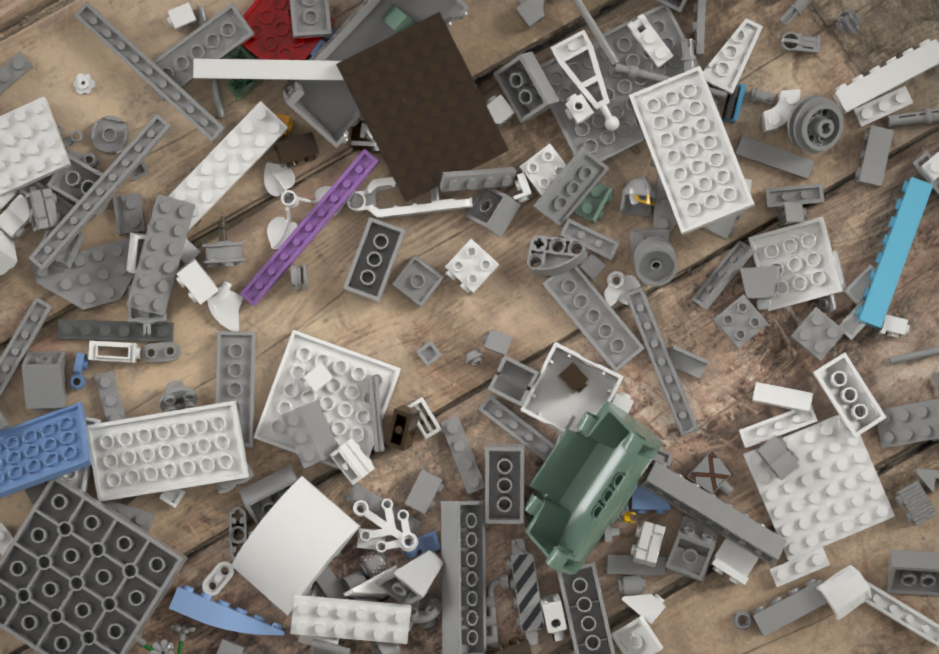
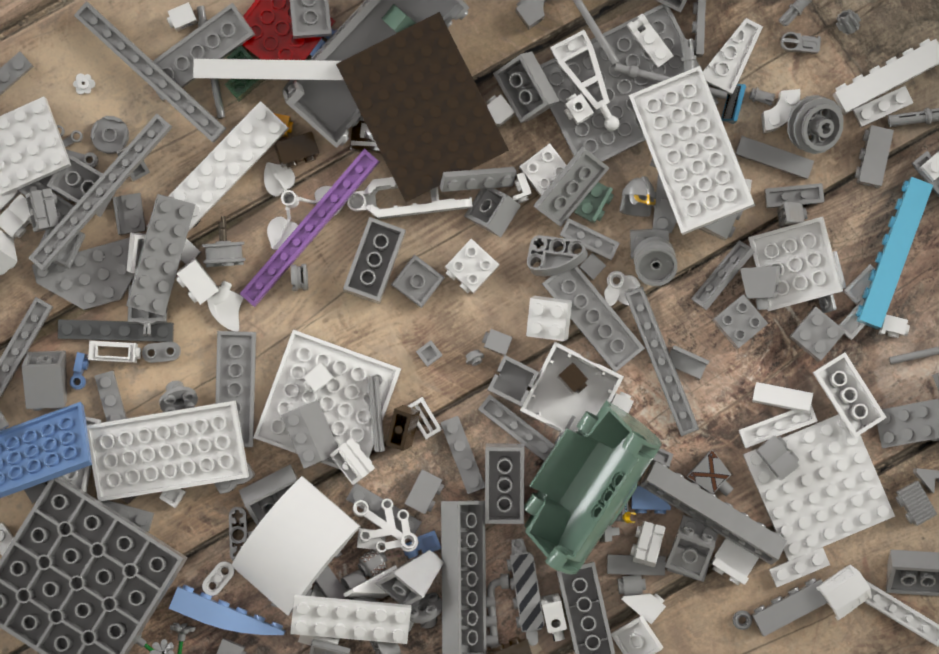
none -> white brick [526,296,572,341]

